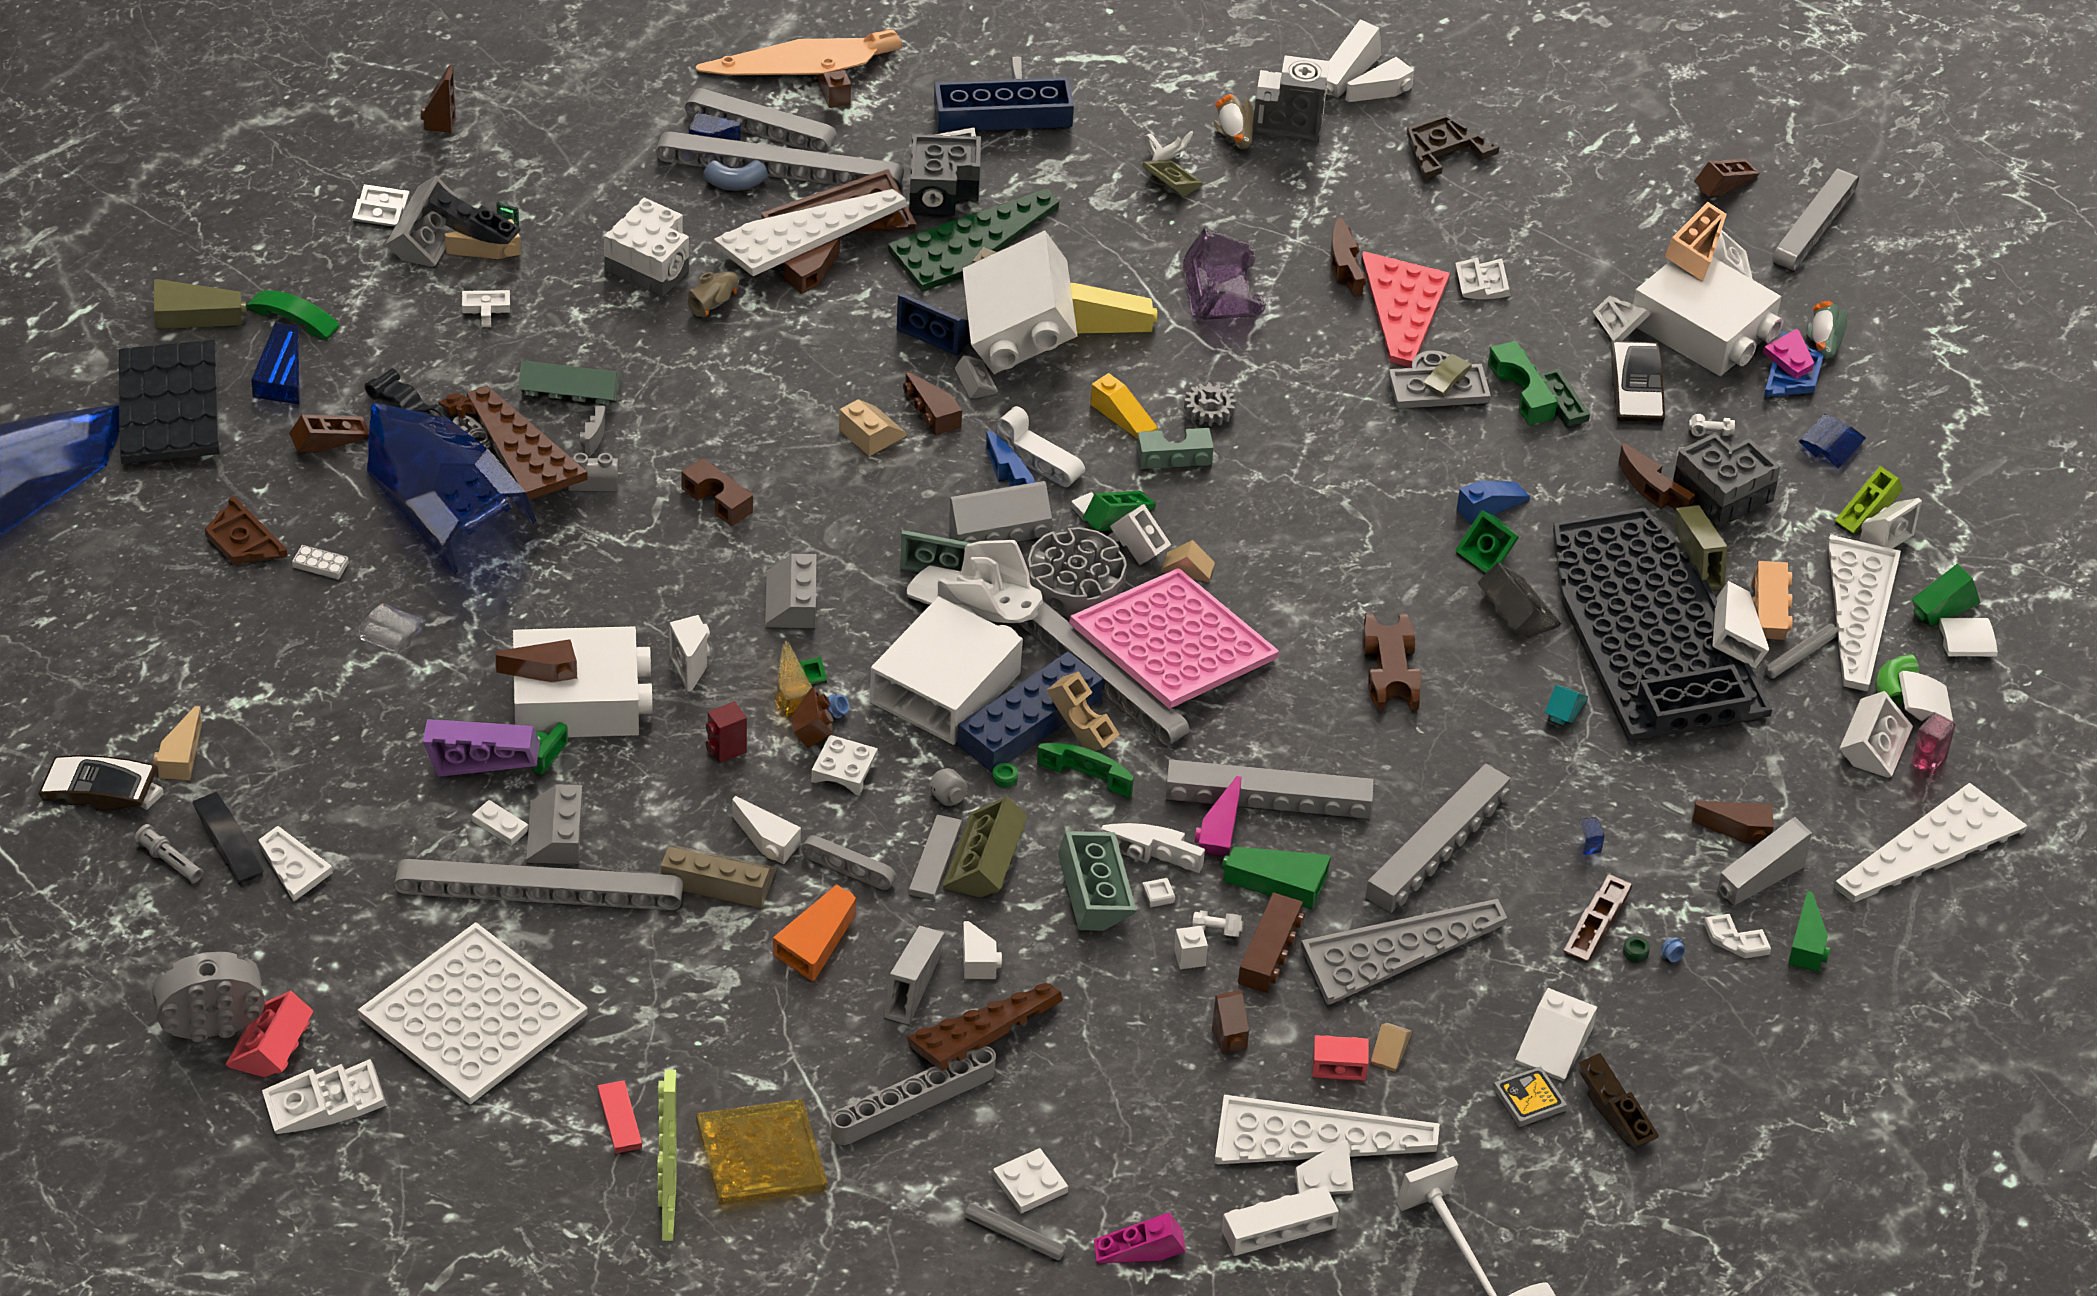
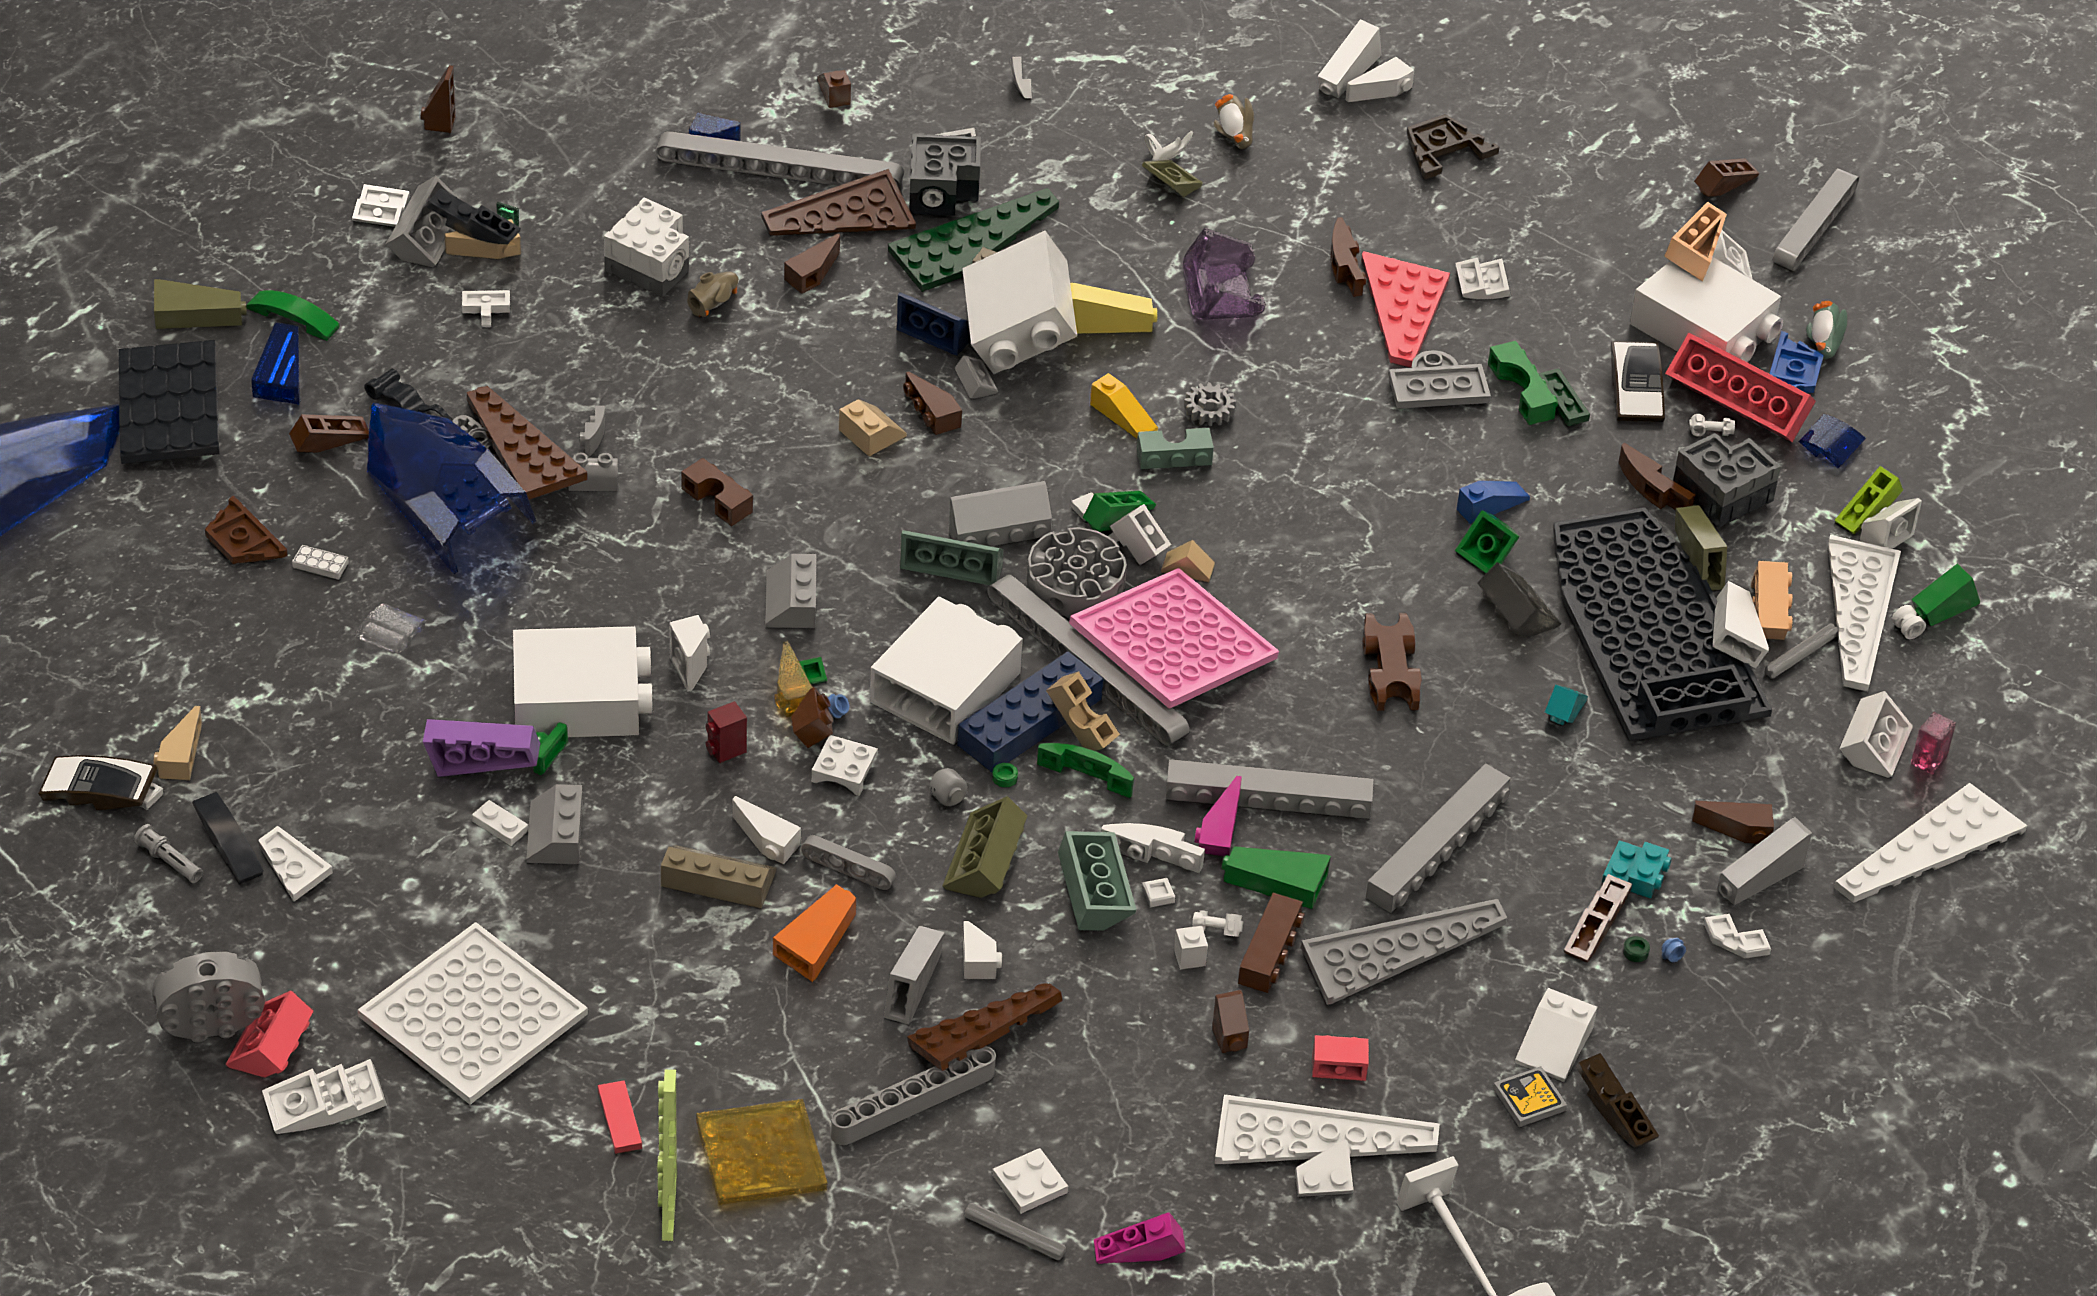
light grey beam [394,859,683,910] -> none
reddish brown plate [438,393,476,419] -> none
reddish brown slope [495,639,577,682] -> none
sand green slope [518,360,623,405] -> none
light grey beam [684,88,837,153] -> none
light nougat wing [696,29,903,75] -> none
sand blue cylinder [703,160,768,191] -> none
white wing [714,189,906,276] -> none
white piece [907,540,1043,623] -> none
light grey tile [909,814,962,900] -> none
dark blue brick [934,77,1074,132] -> none
blue slope [986,431,1035,487] -> none
white beam [996,406,1085,487] -> none
white brick [1222,1186,1339,1256] -> none
dark grey piece [1253,56,1329,142] -> none
tan slope [1370,1023,1412,1072] -> none
olive slope [1424,354,1472,397] -> none
clear blue slope [1579,817,1605,855] -> none
white wing [1593,296,1651,341] -> none
dark pink wing [1763,329,1814,379] -> none
green slope [1788,891,1830,972] -> none
bright green cylinder [1875,654,1919,707] -> none
white slope [1899,671,1953,727] -> none
white slope [1939,618,1998,656] -> none
none -> teal plate [1602,840,1672,898]
none -> coral brick [1665,333,1816,442]
none -> white wheel [1892,605,1926,640]

